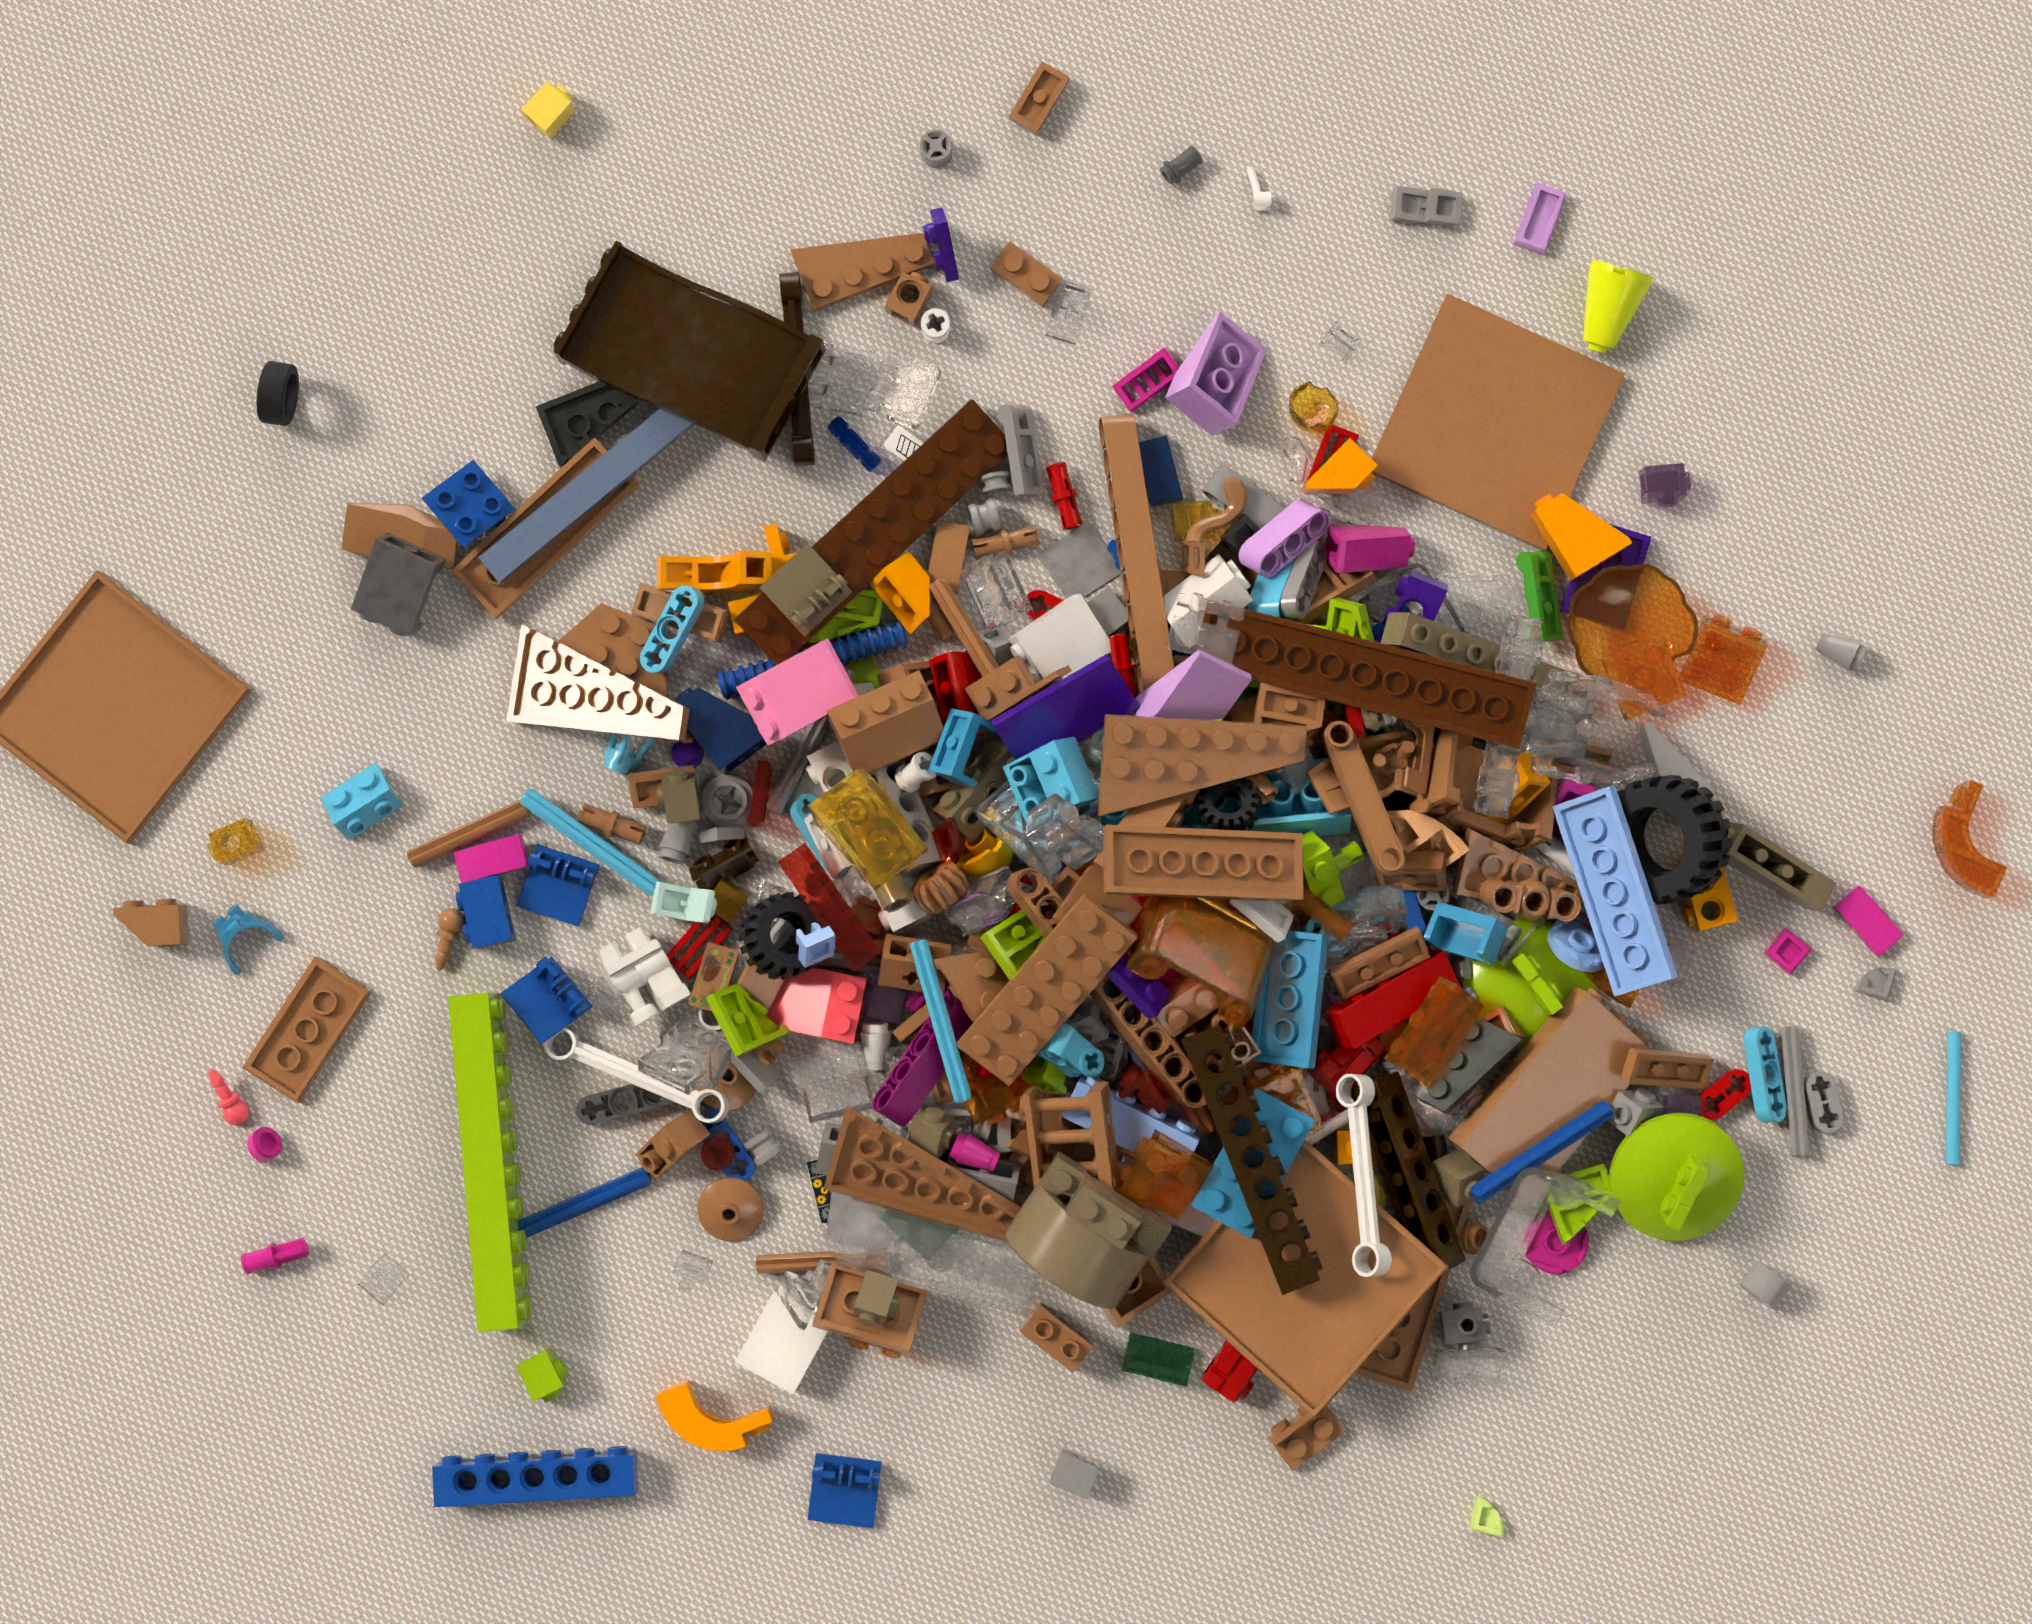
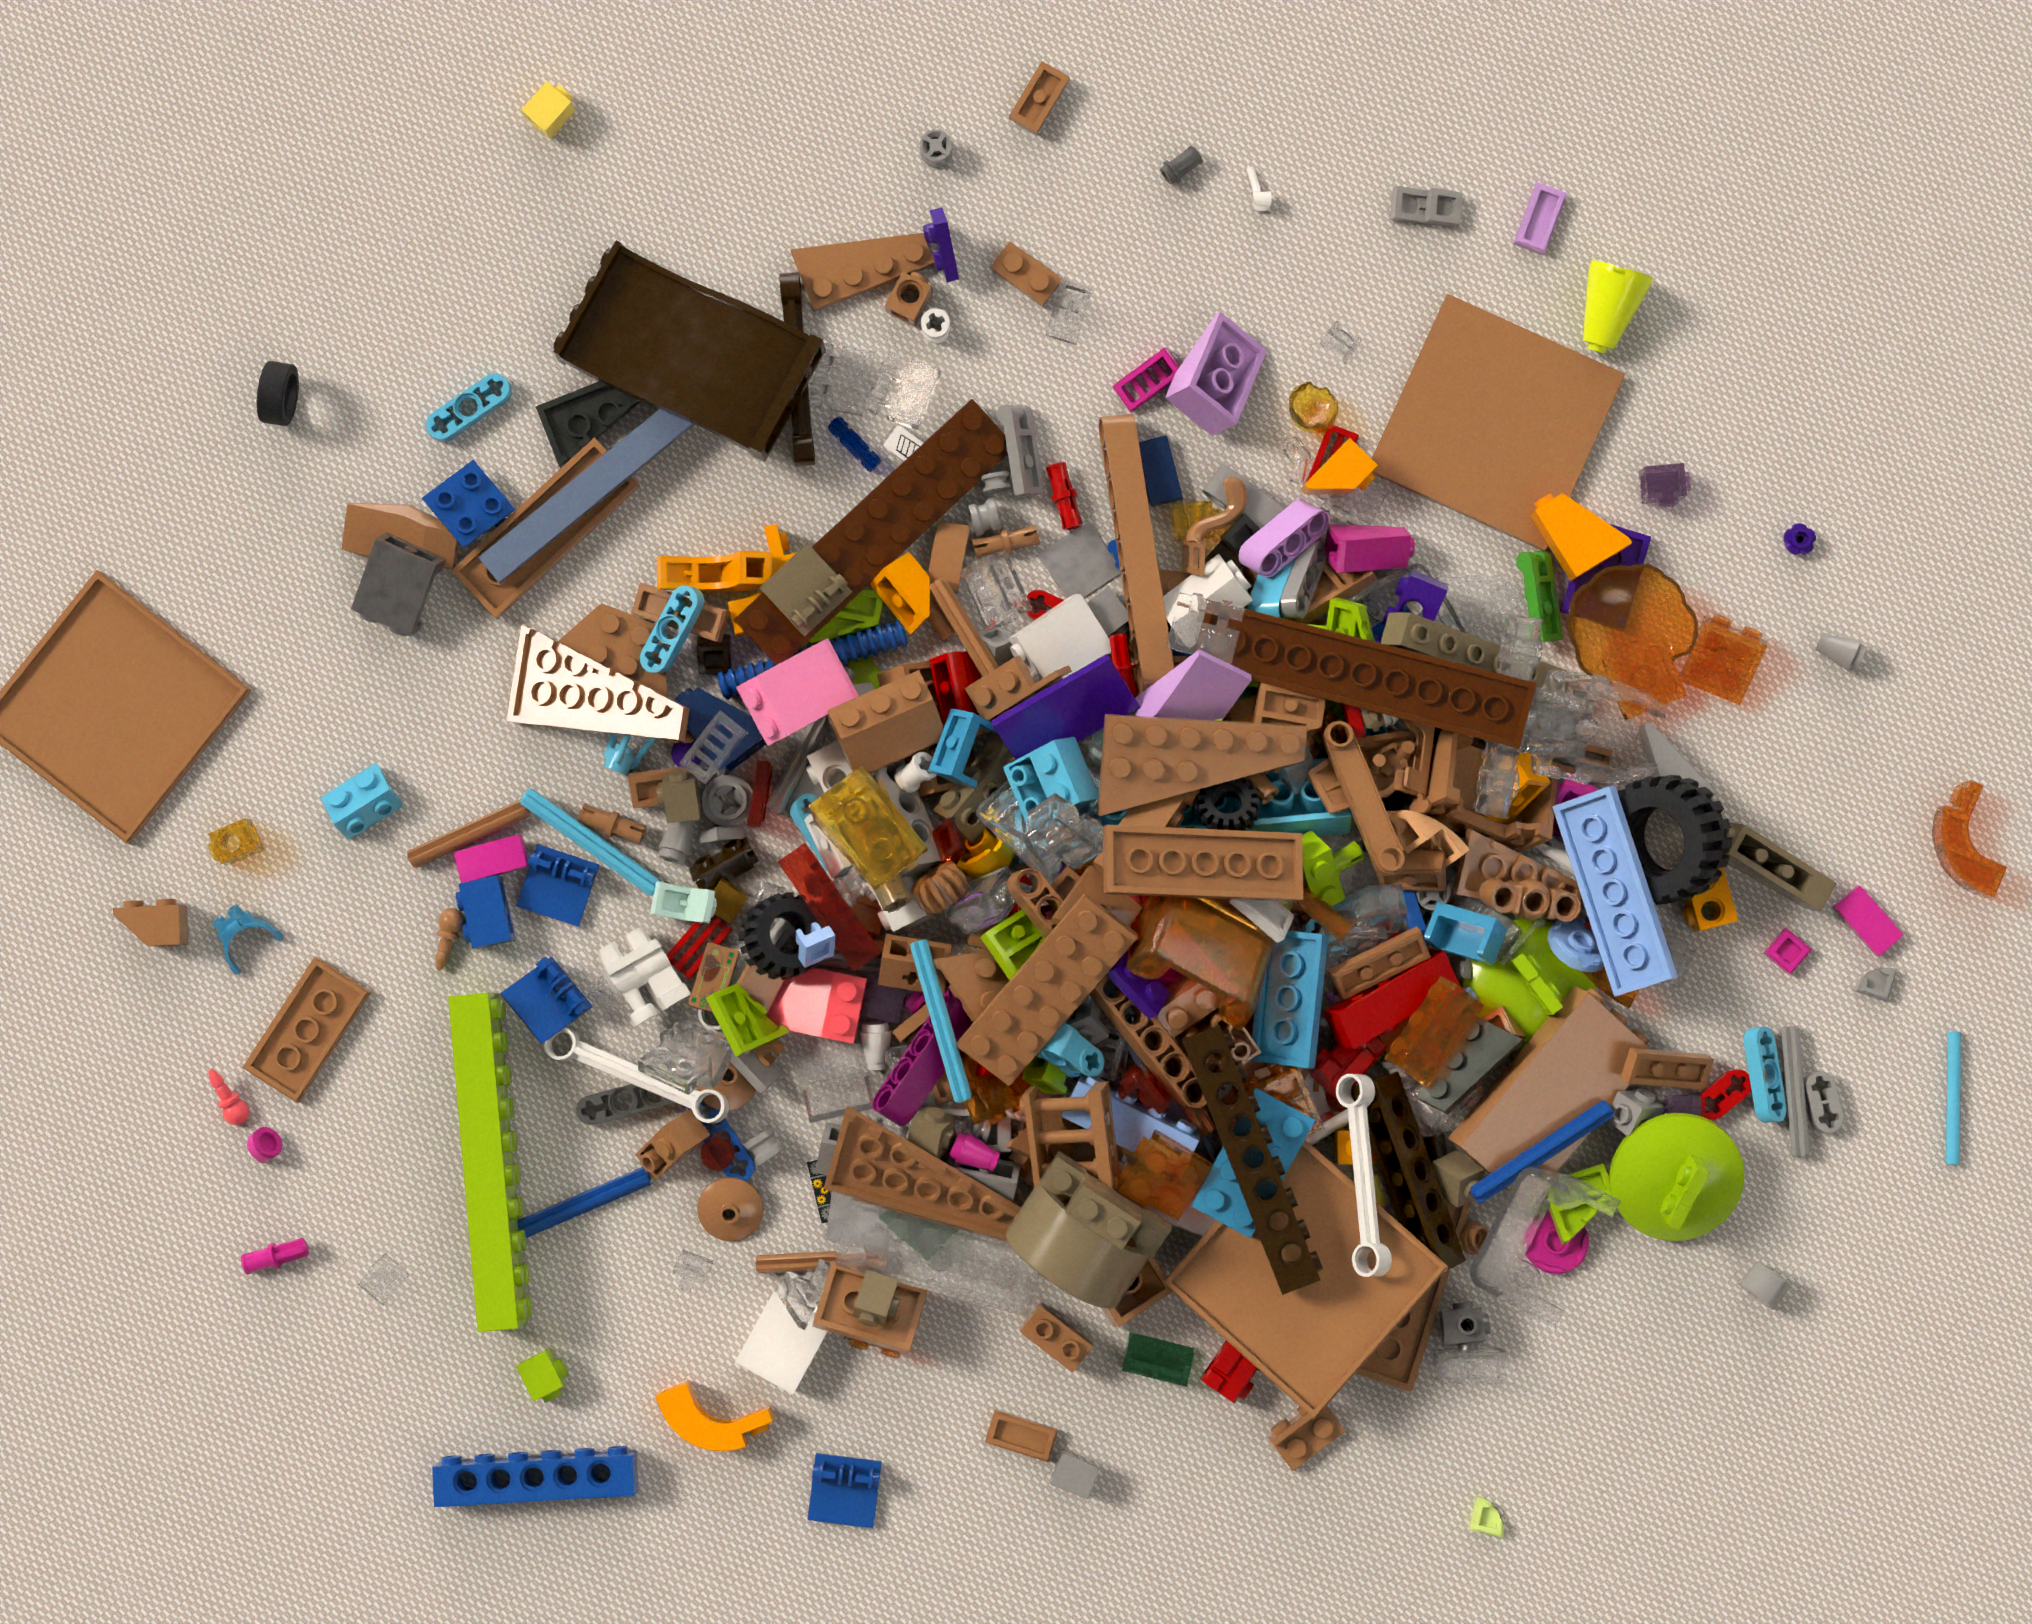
none -> medium azure beam [426,373,512,442]
none -> clear slope [679,710,747,785]
none -> dark brown slope [697,634,732,674]
none -> medium nougat tile [985,1409,1058,1462]
none -> dark purple plate [1783,523,1816,555]

